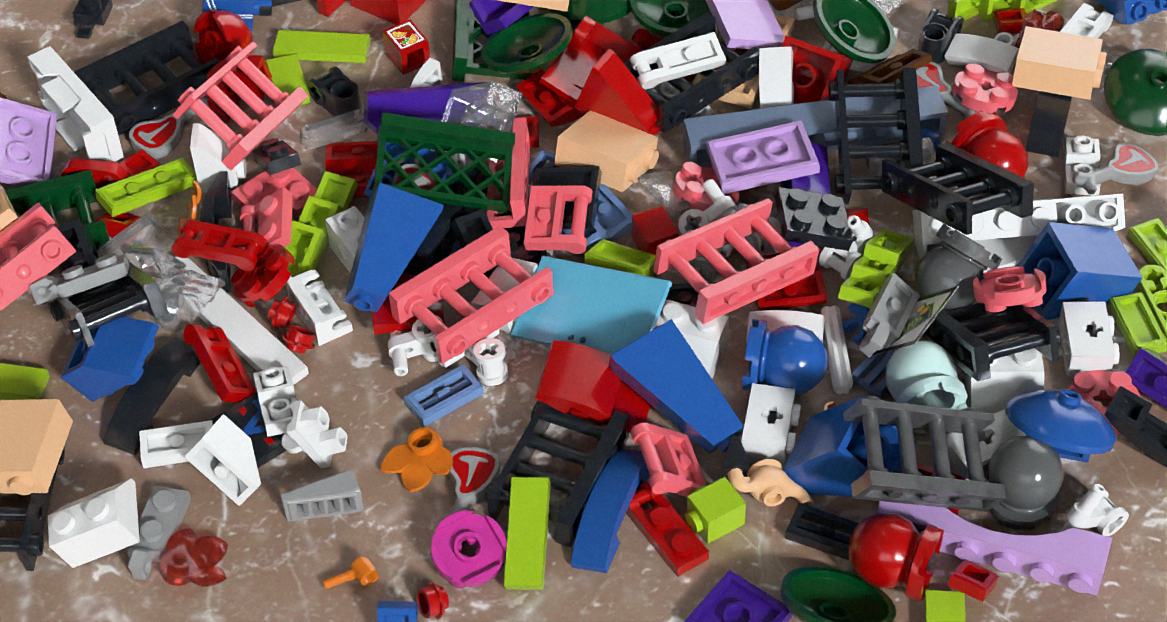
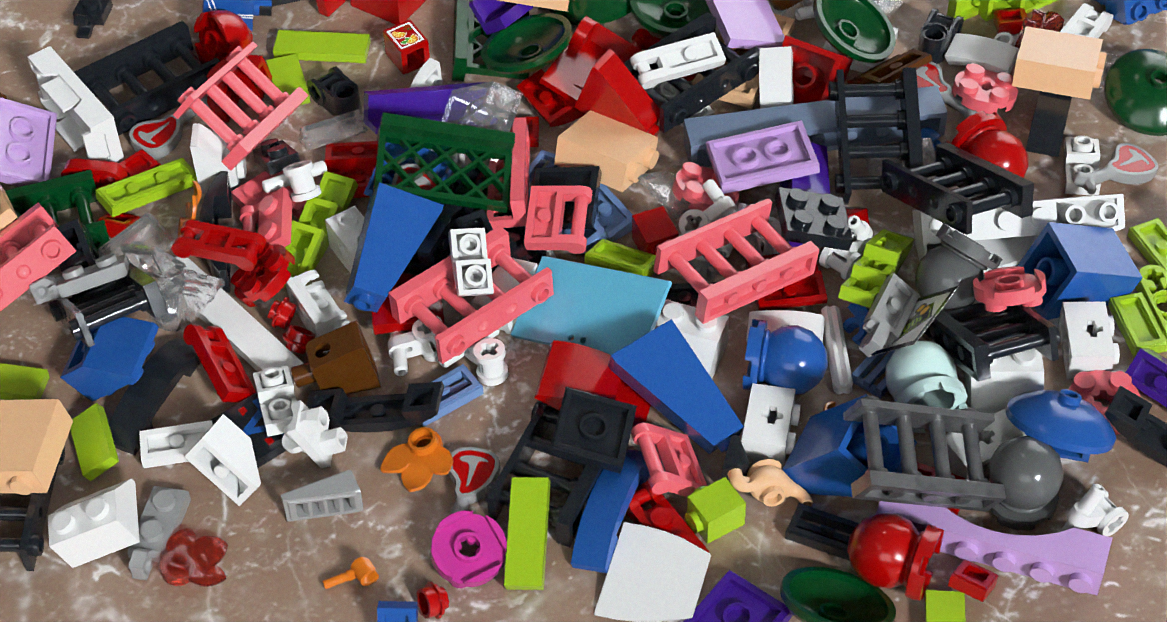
none -> lime tile [70,403,119,481]
none -> white piece [262,160,327,202]
none -> reddish brown torso [291,320,381,395]
none -> black slope [306,381,444,433]
none -> white slope [448,228,494,297]
none -> black tile [549,387,637,474]
none -> white sticker [594,522,711,622]

